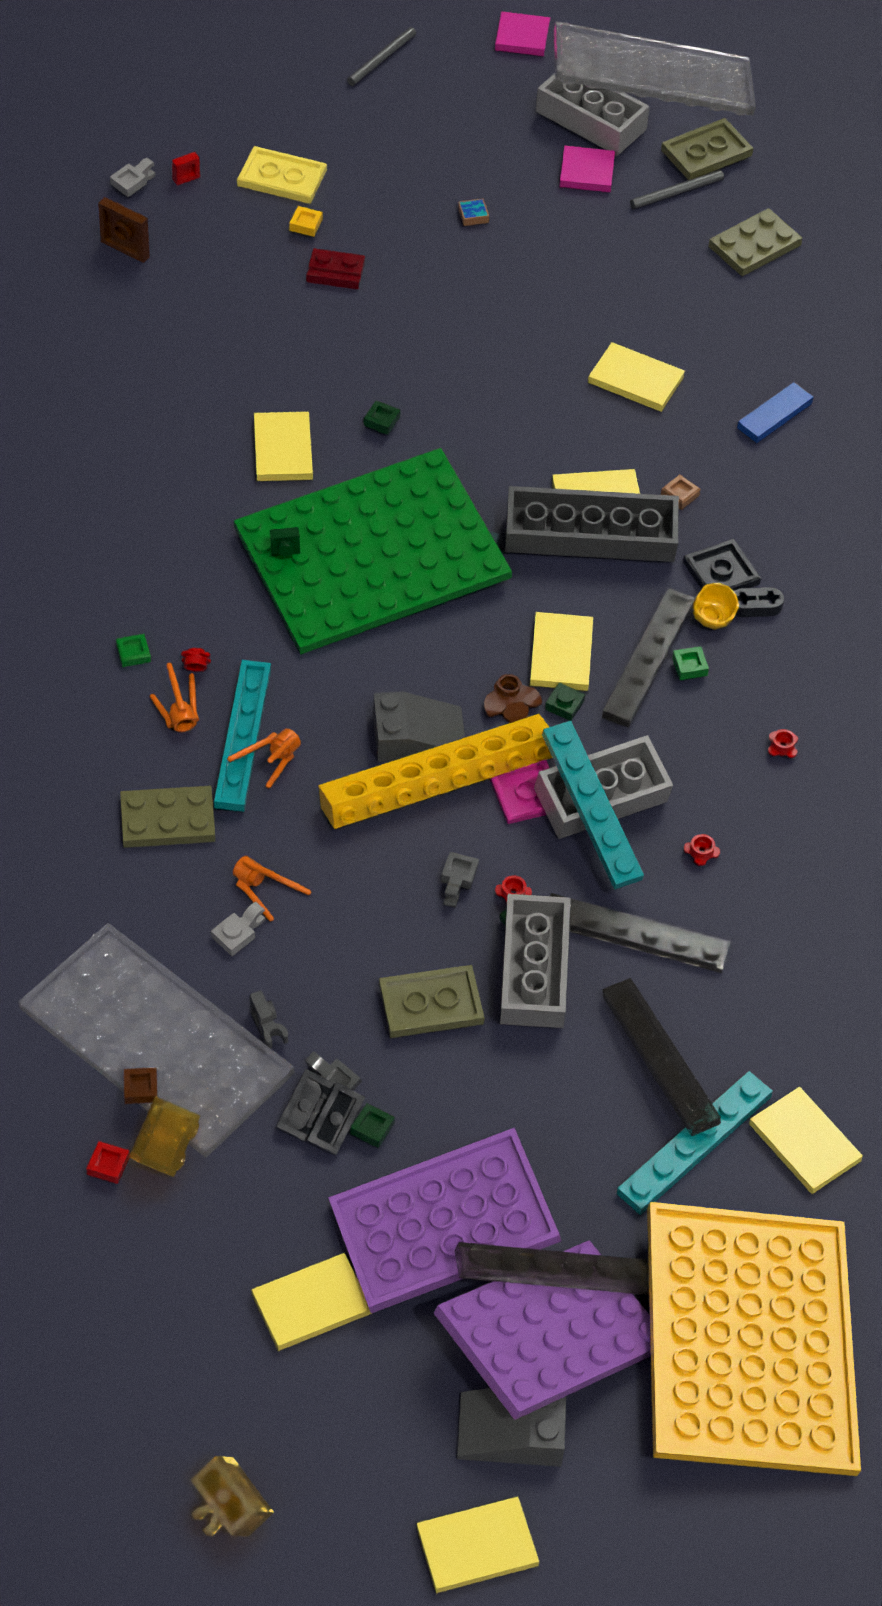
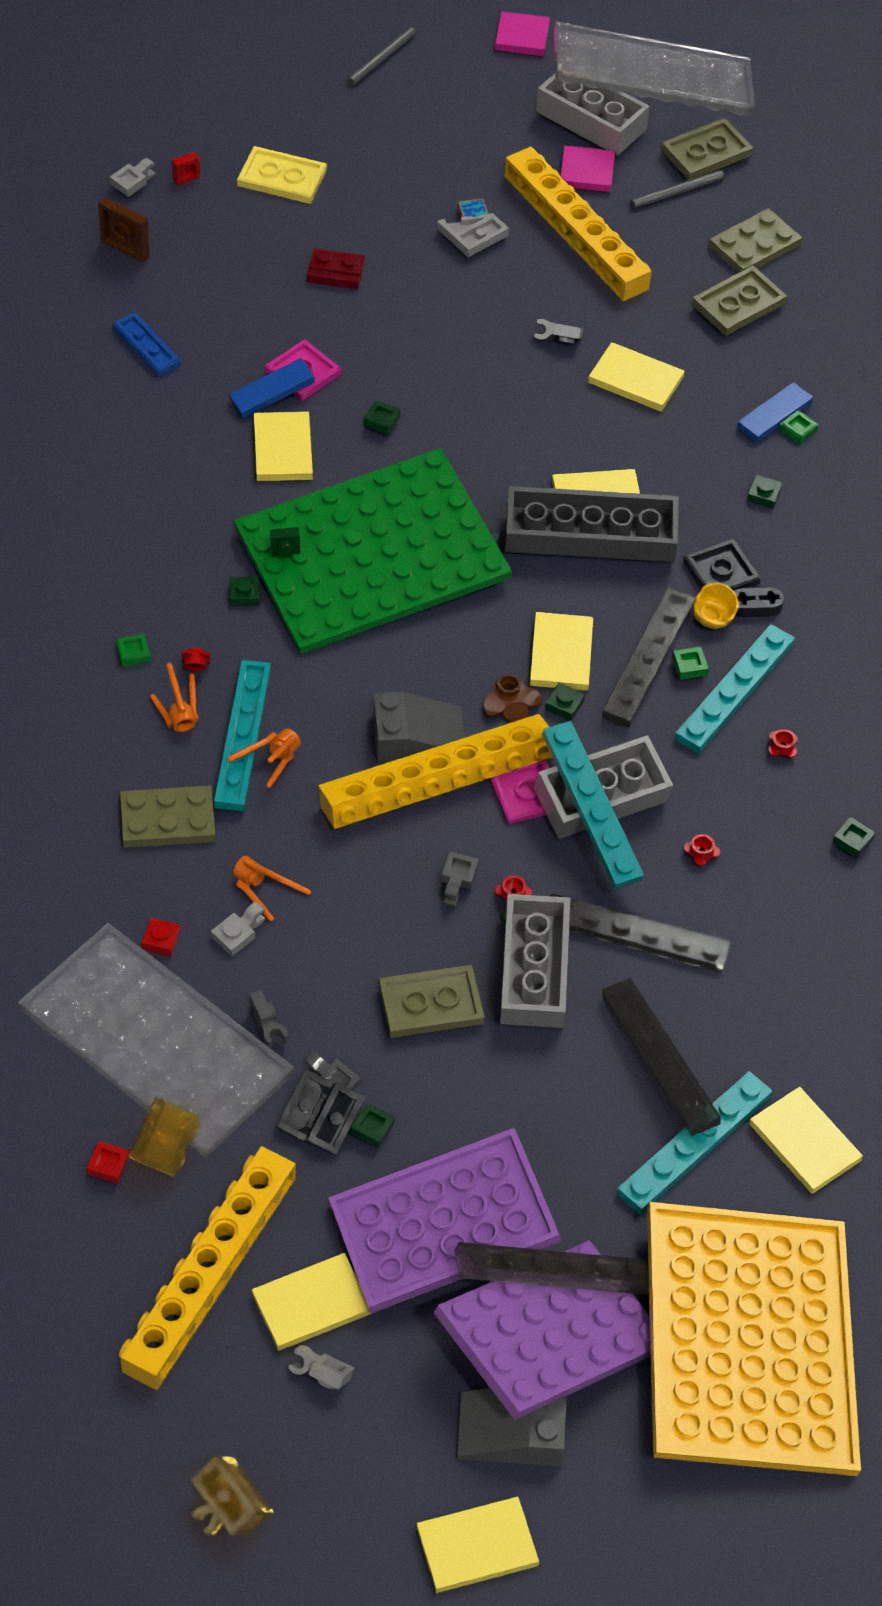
reddish brown plate [124,1068,158,1104] -> none
yellow plate [289,206,323,237] -> none
medium nougat tile [661,474,701,510] -> none
none -> blue tile [113,312,181,378]
none -> yellow brick [119,1146,296,1391]
none -> red plate [141,918,181,957]
none -> blue tile [229,358,315,419]
none -> dark green plate [230,576,259,607]
none -> dark pink tile [265,339,342,401]
none -> light grey plate [288,1345,355,1390]
none -> light grey wing [437,213,509,257]
none -> yellow brick [504,146,652,302]
none -> light grey plate [534,319,584,343]
none -> teal plate [674,624,795,754]
none -> olive plate [692,265,787,336]
none -> dark green plate [747,475,783,509]
none -> green tile [779,410,819,445]
none -> plate [832,817,876,858]

